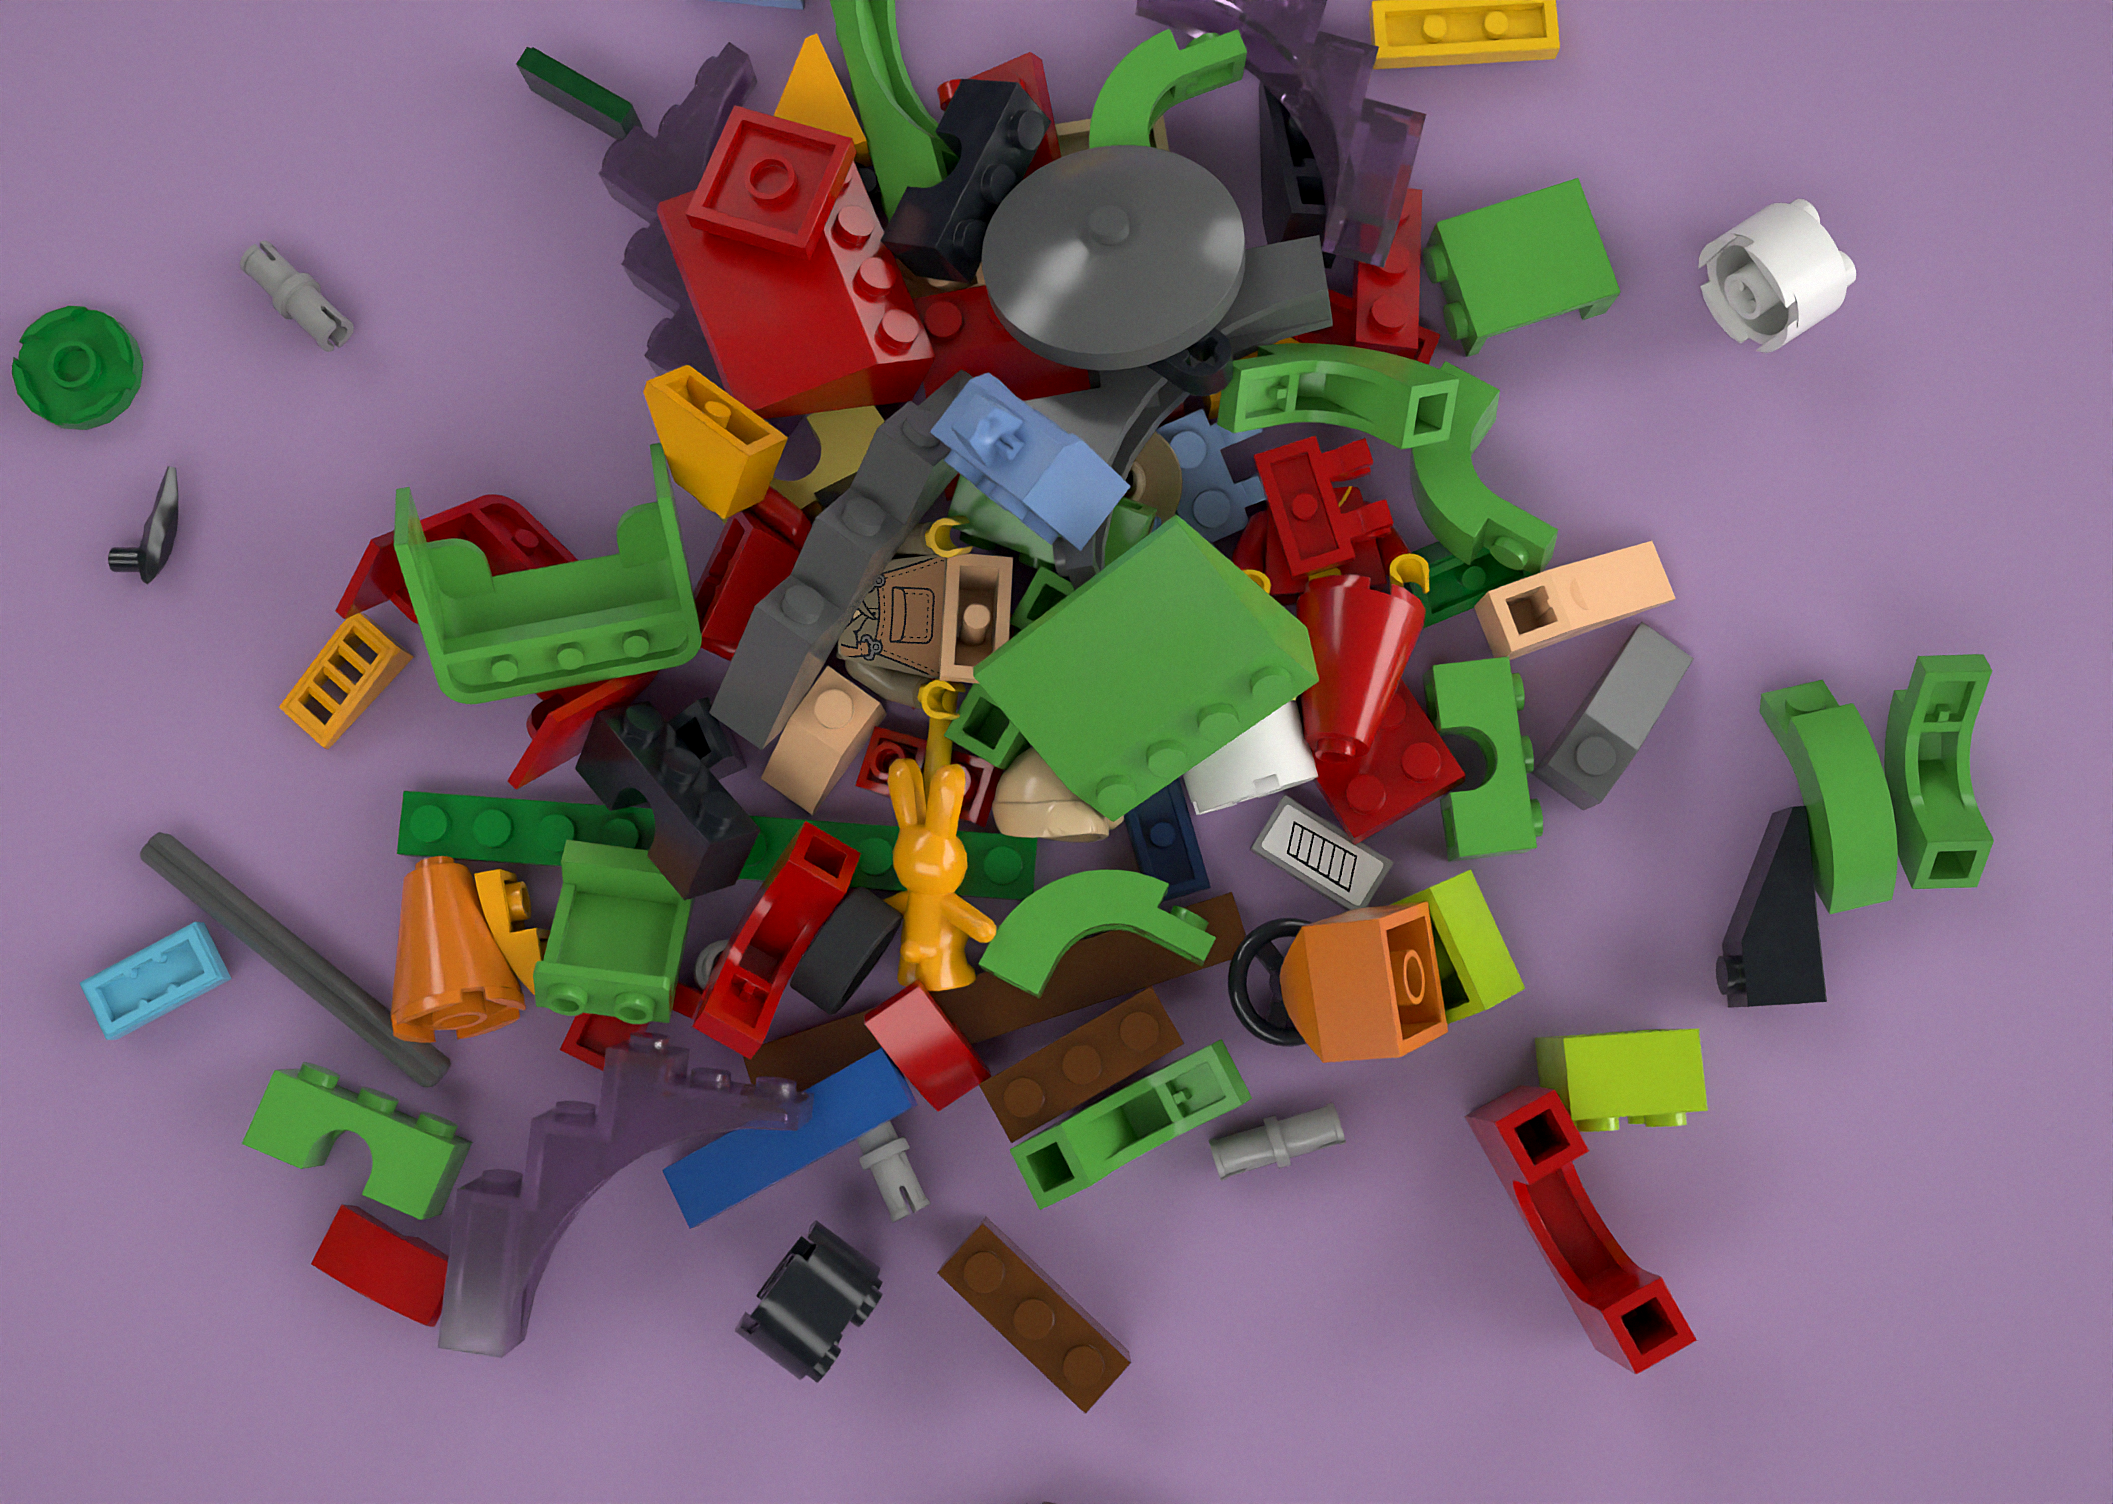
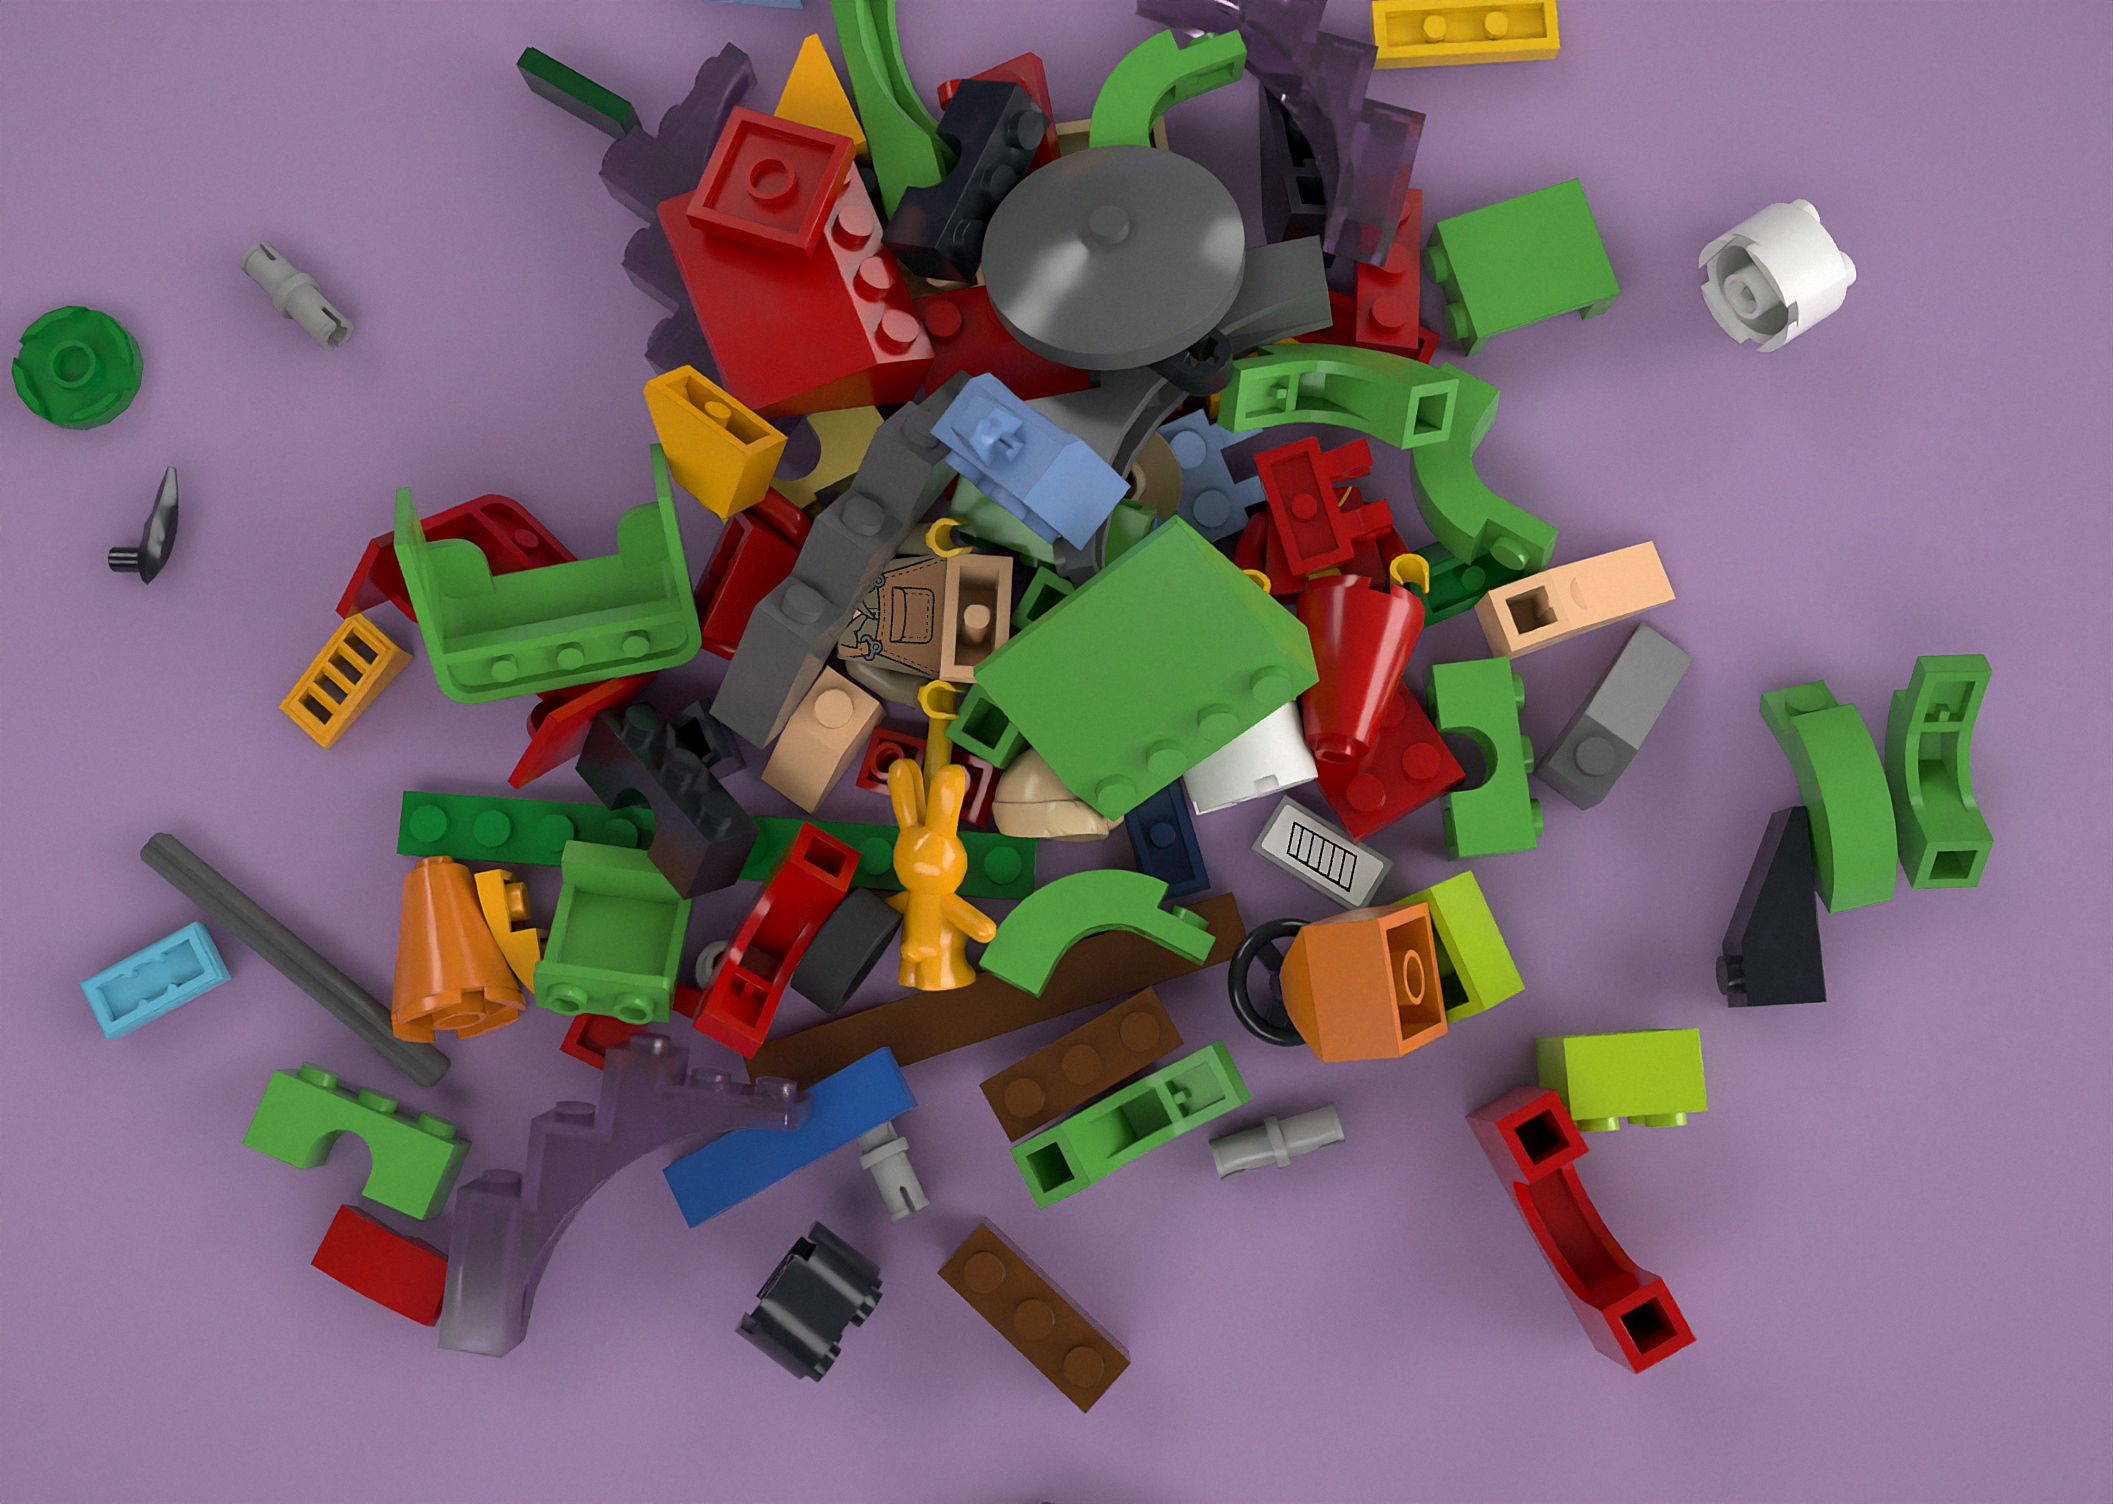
red slope [864,978,992,1112] -> none

